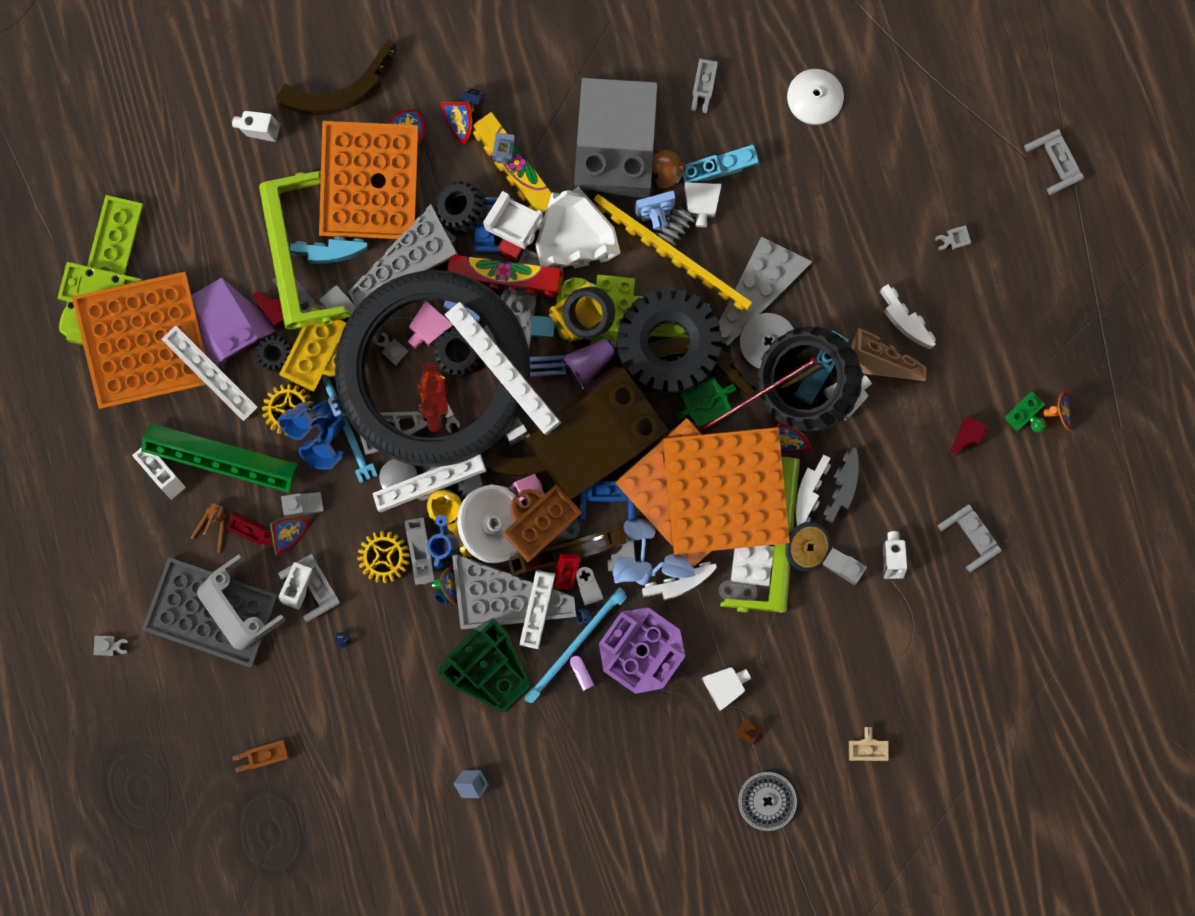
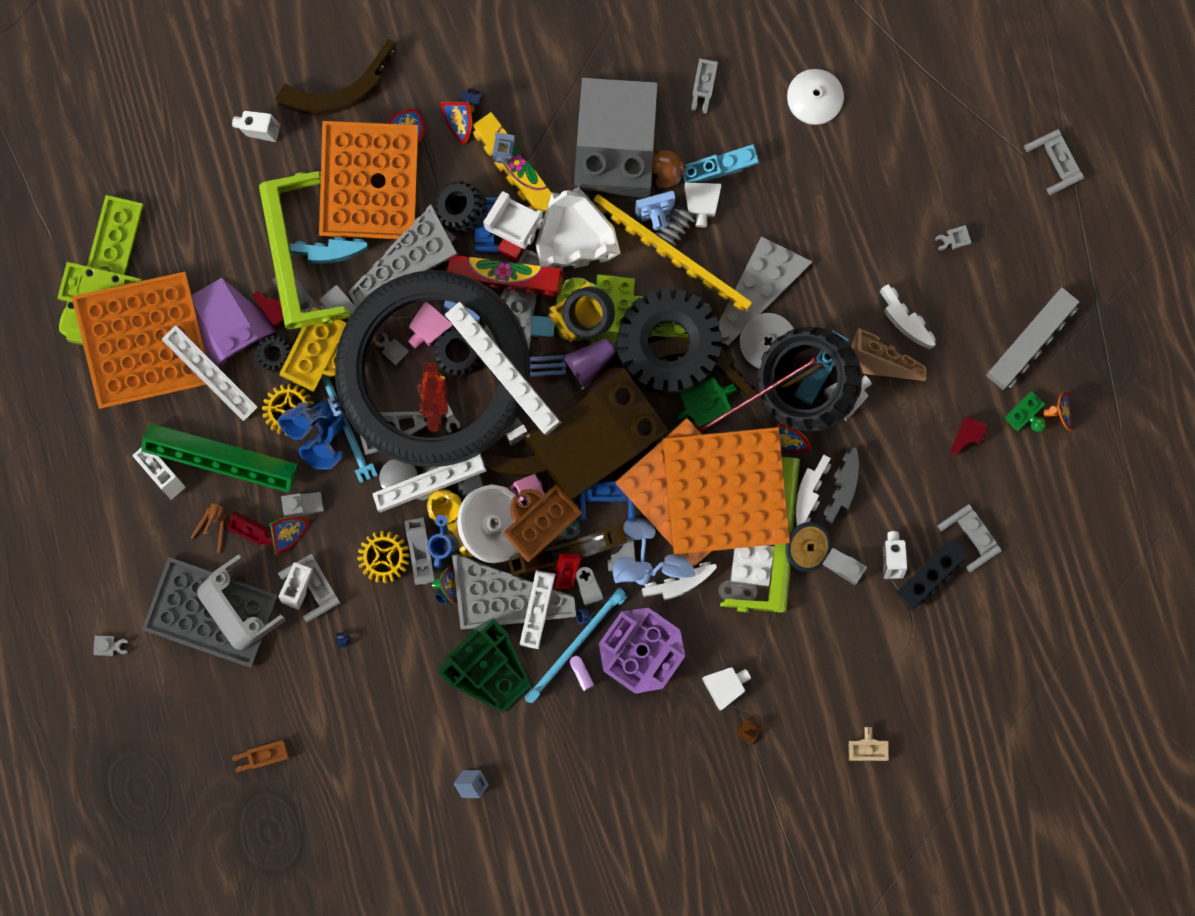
piece [738,772,797,831] -> none
none -> black brick [895,539,967,610]
none -> light grey brick [986,287,1079,390]

